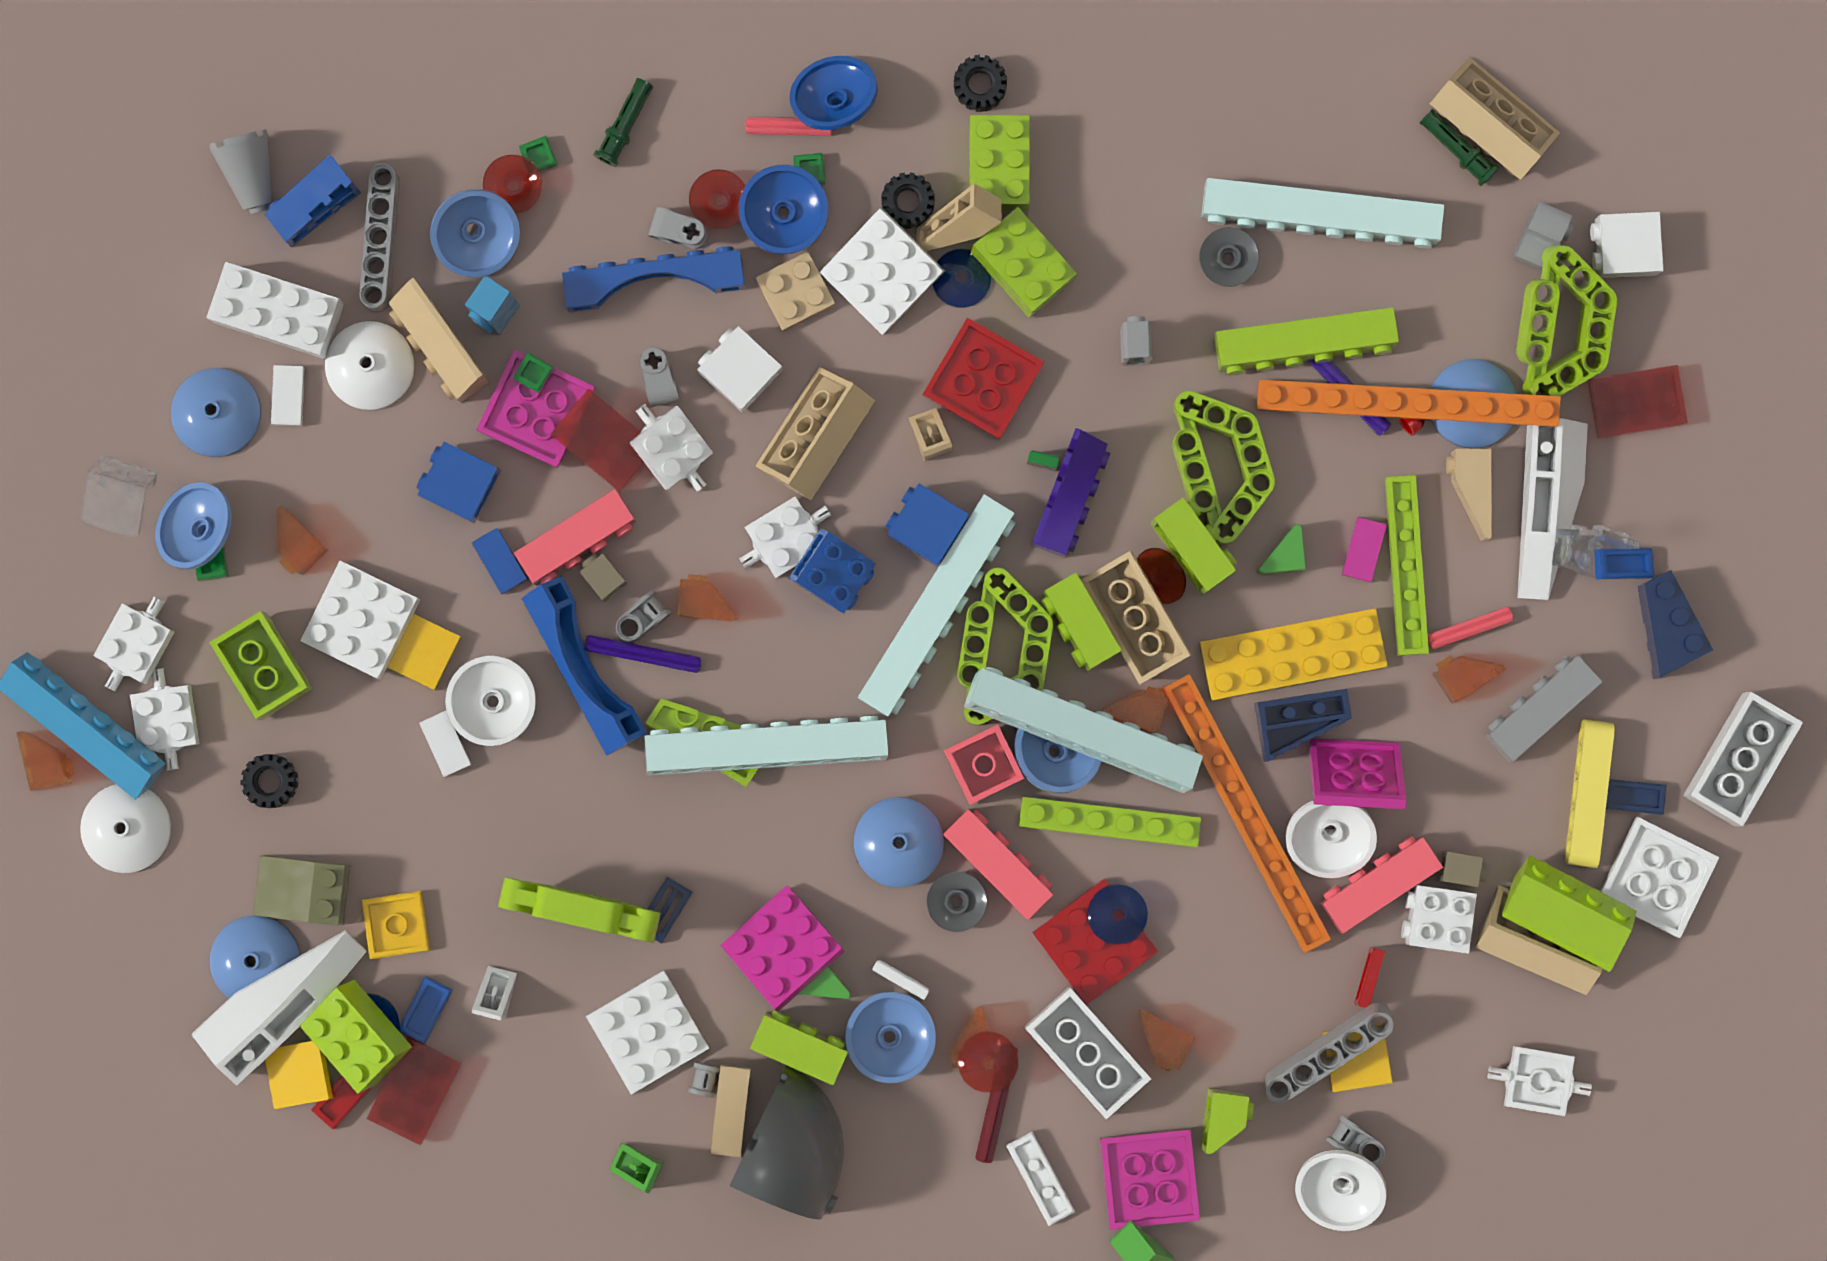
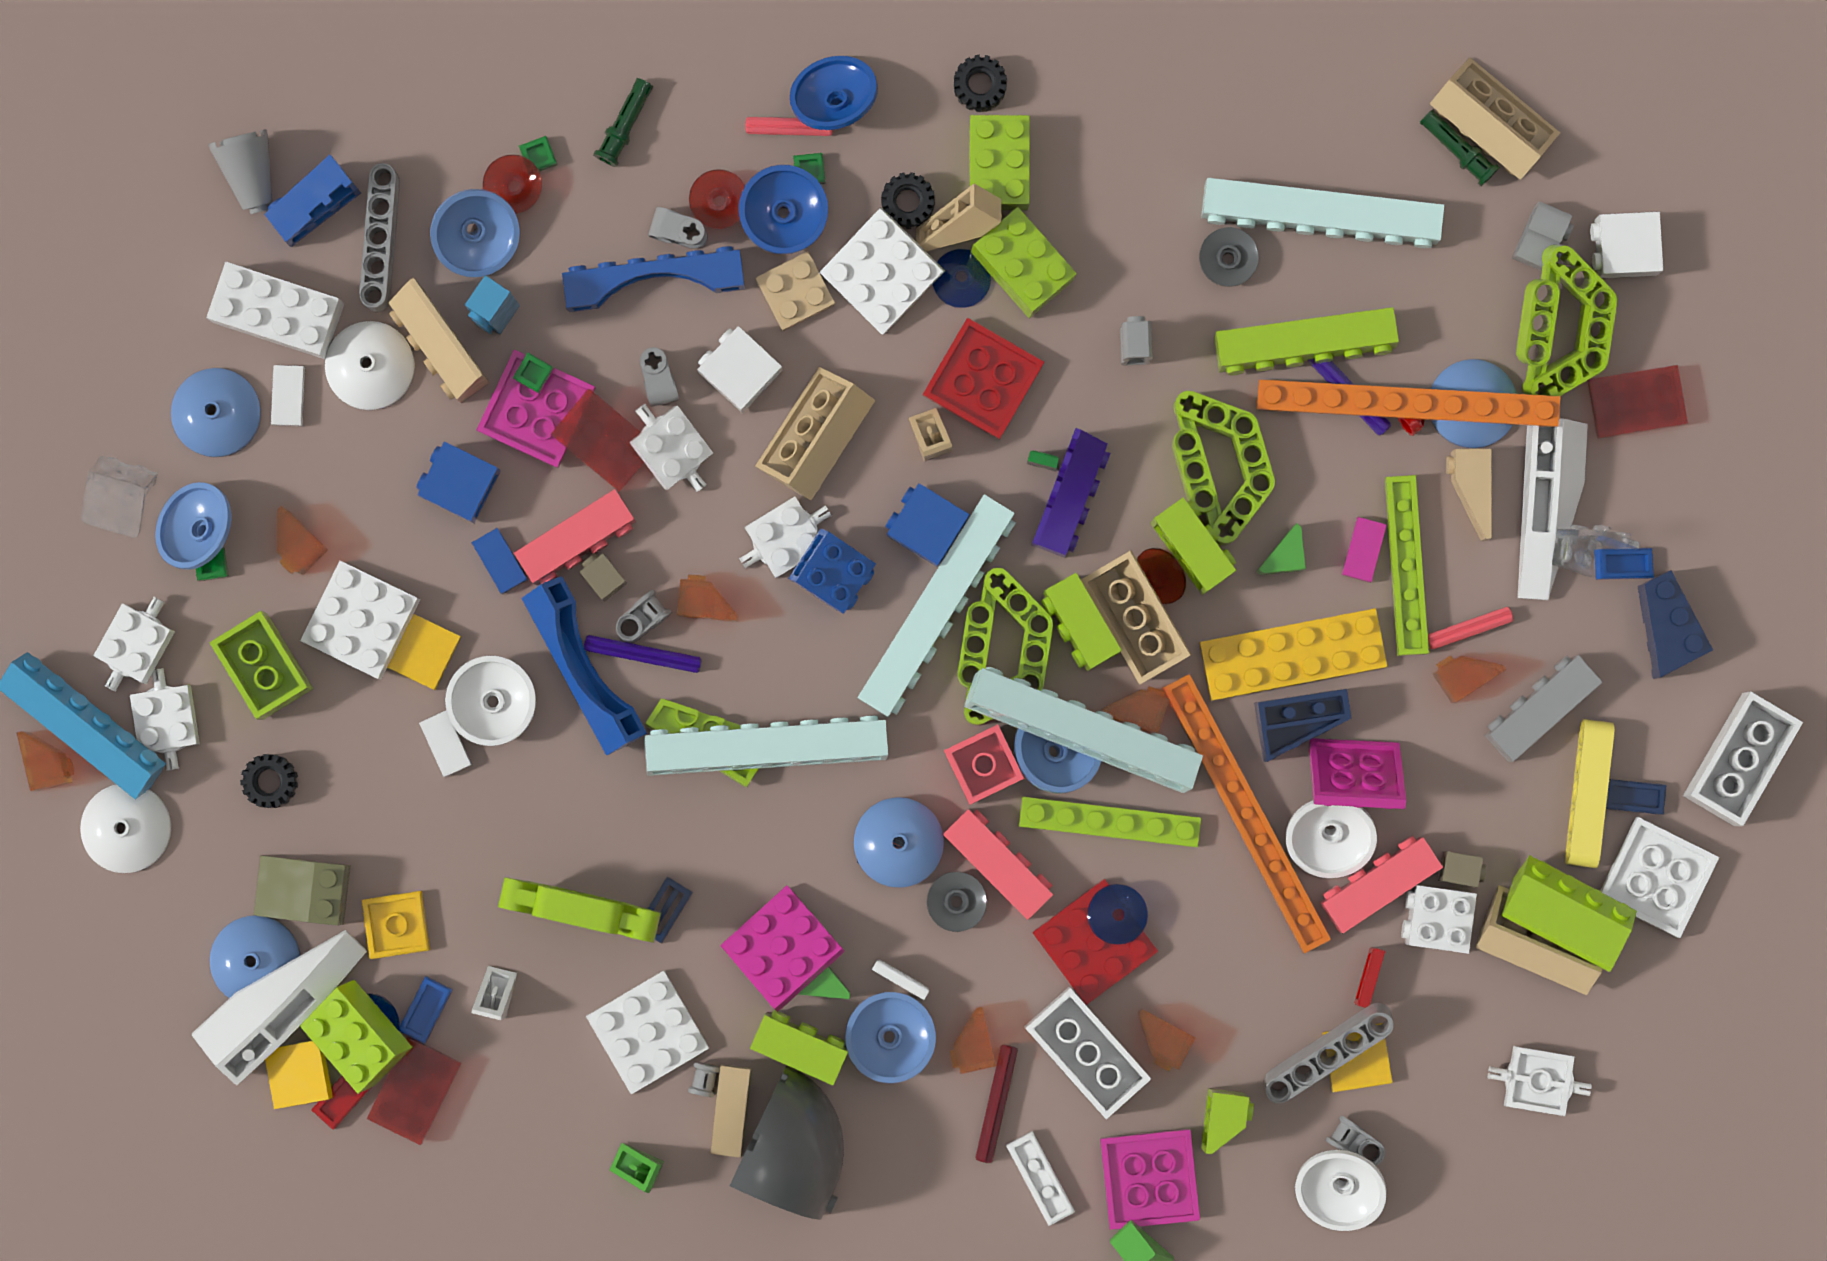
clear red dish [958,1032,1018,1092] -> none

